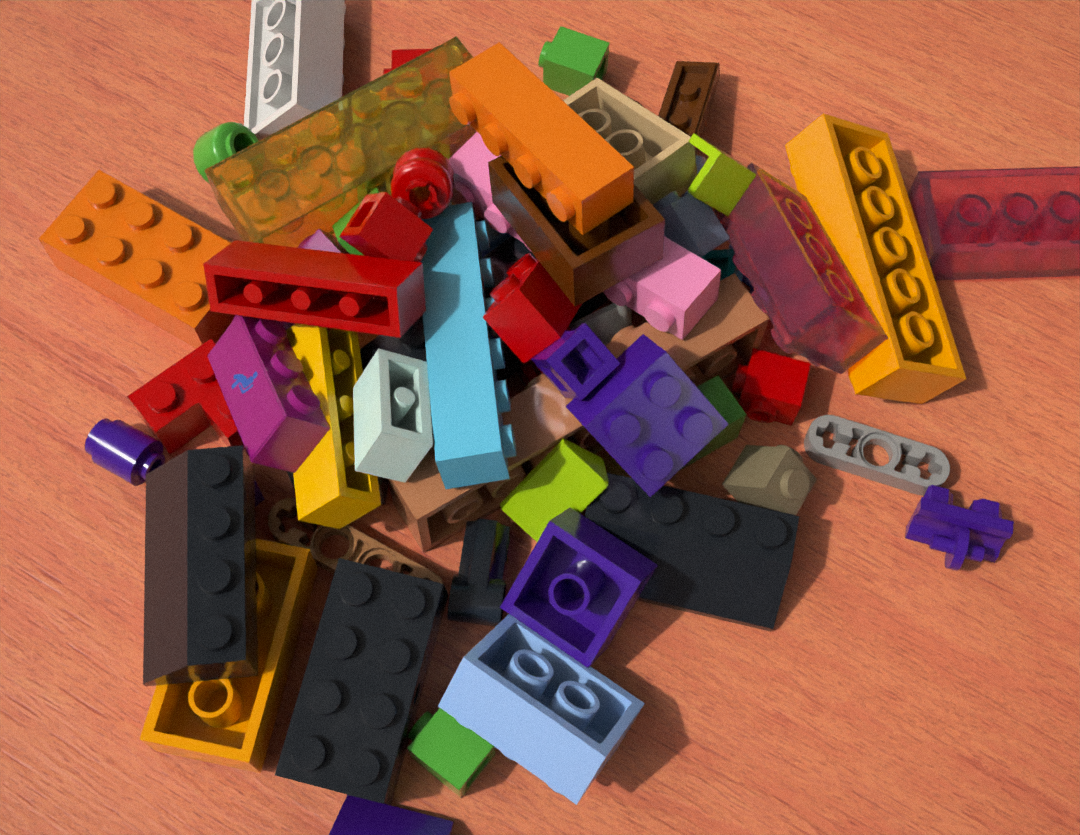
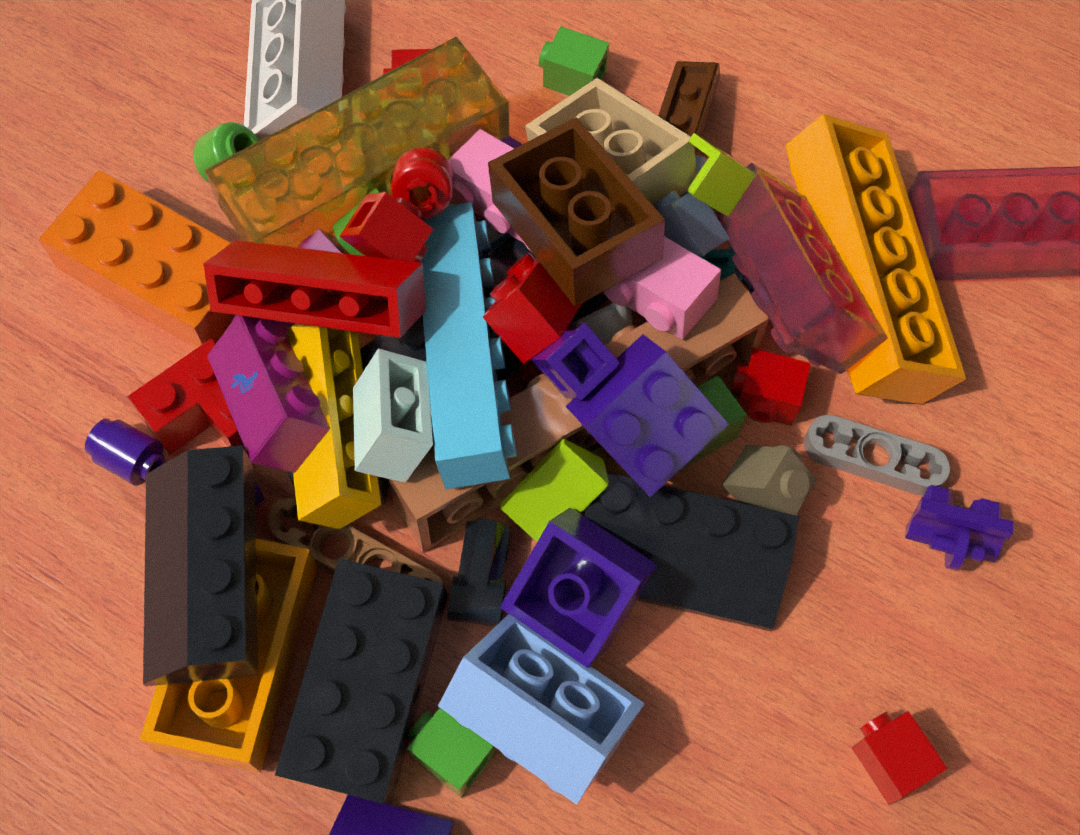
orange brick [449,42,634,235] -> none
none -> red brick [851,711,948,805]

